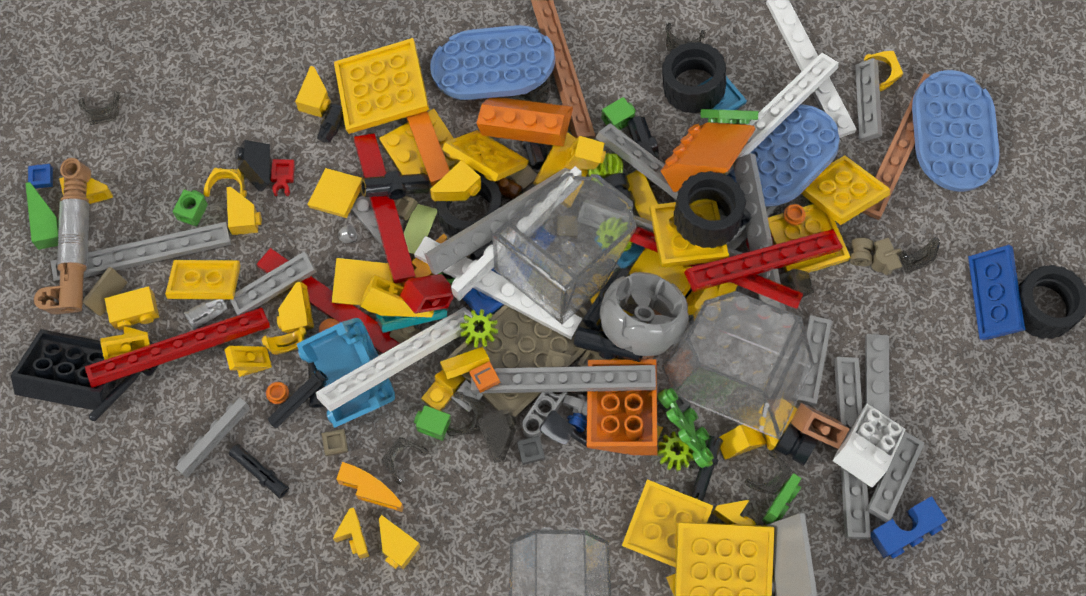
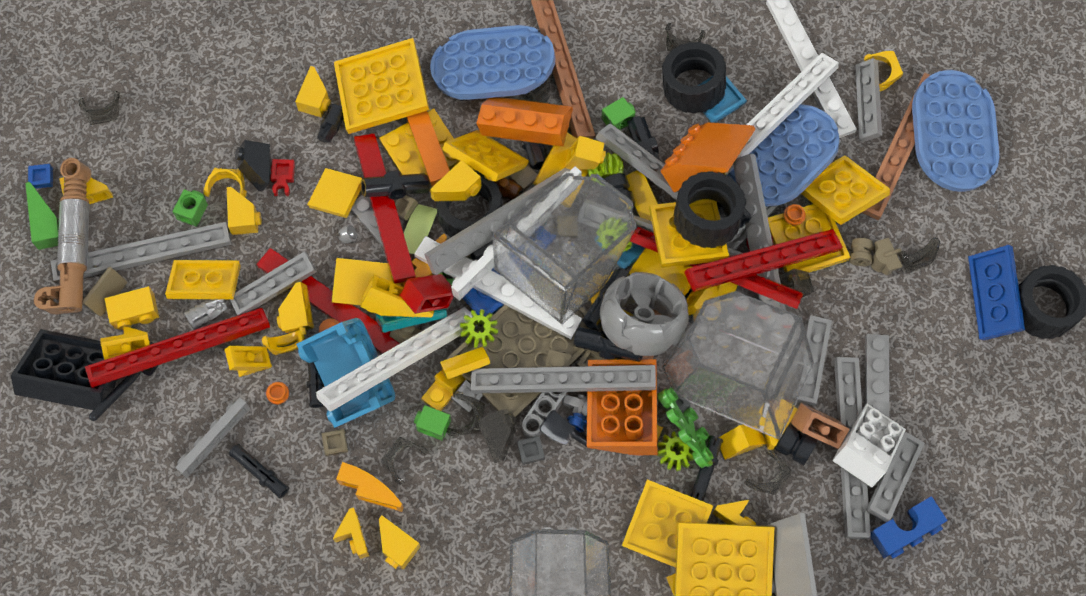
black axle [268,370,328,428] -> none
orange tile [469,361,501,393] -> none
bright green plate [701,109,759,124] -> none
bright green plate [762,473,801,525] -> none

